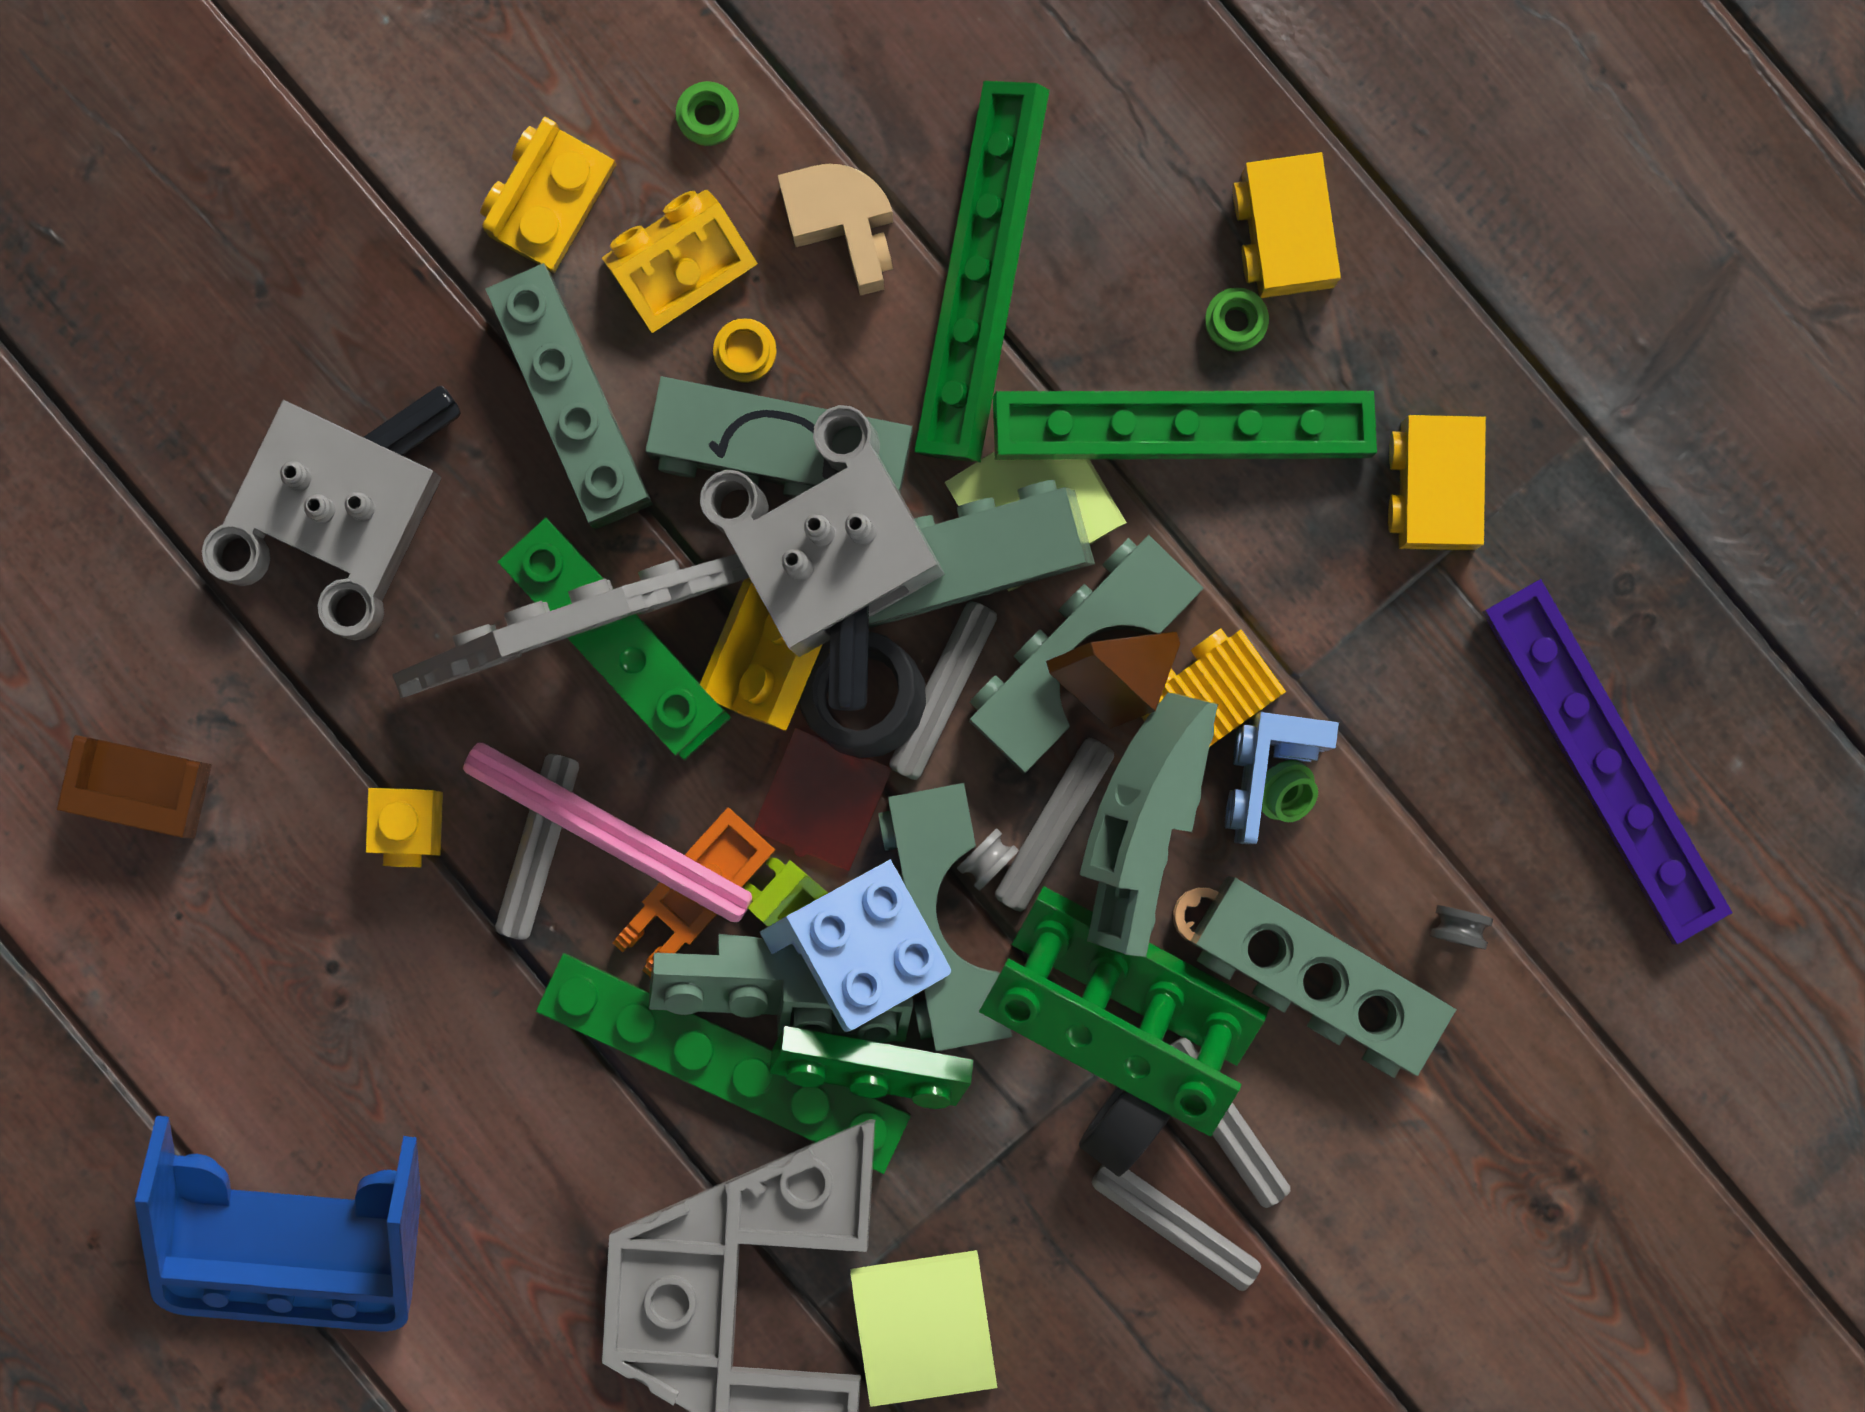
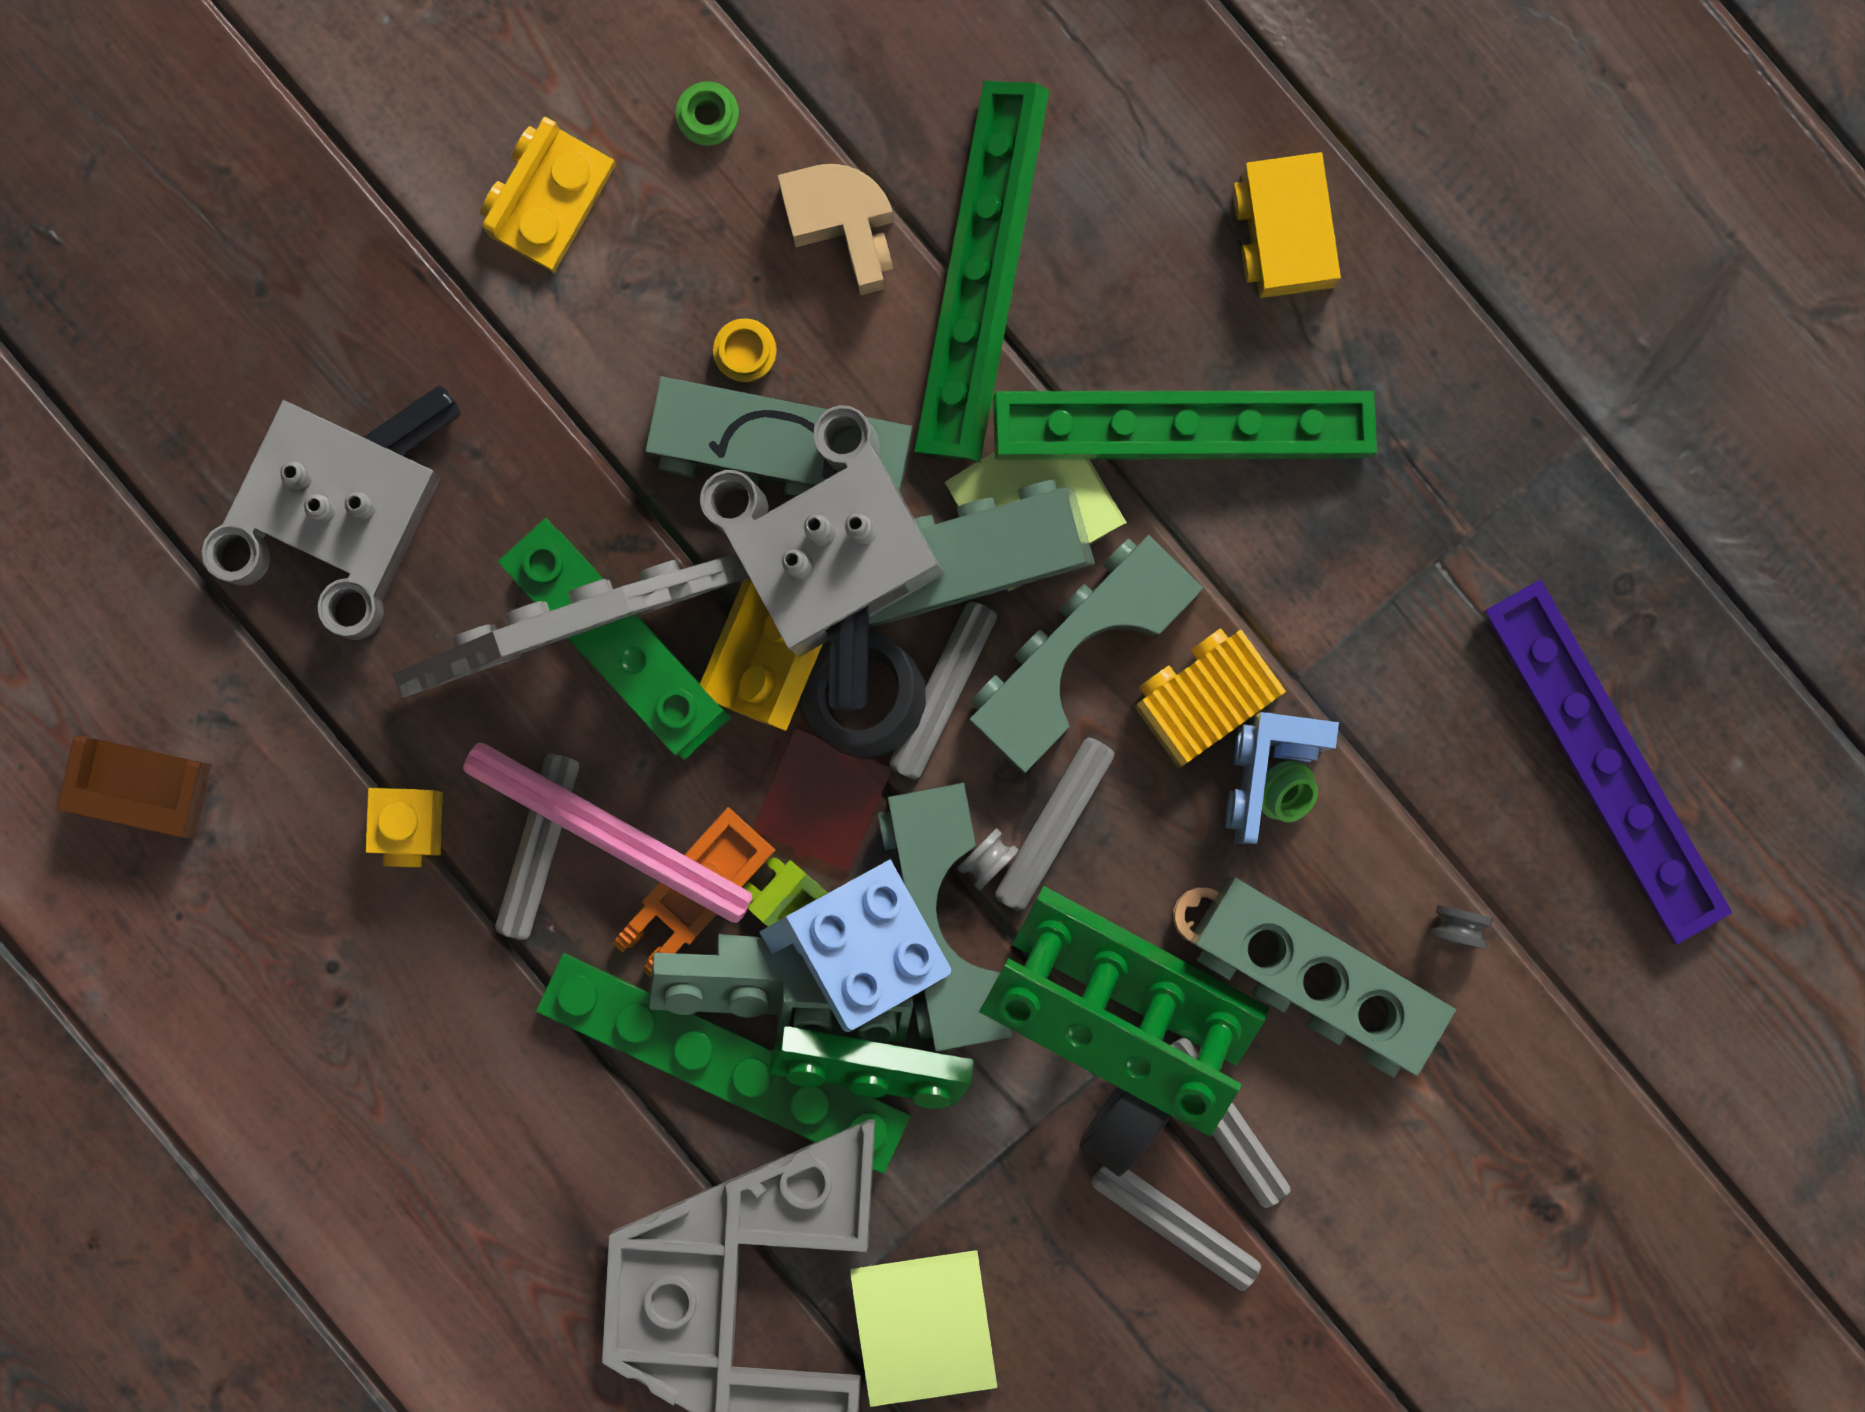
blue windscreen [135,1116,421,1332] -> none
sand green brick [485,263,653,530] -> none
yellow bracket [602,190,758,333] -> none
reddish brown slope [1046,632,1180,729] -> none
sand green slope [1080,692,1218,957] -> none
bright green plate [1205,288,1269,352] -> none
yellow brick [1388,415,1486,550] -> none

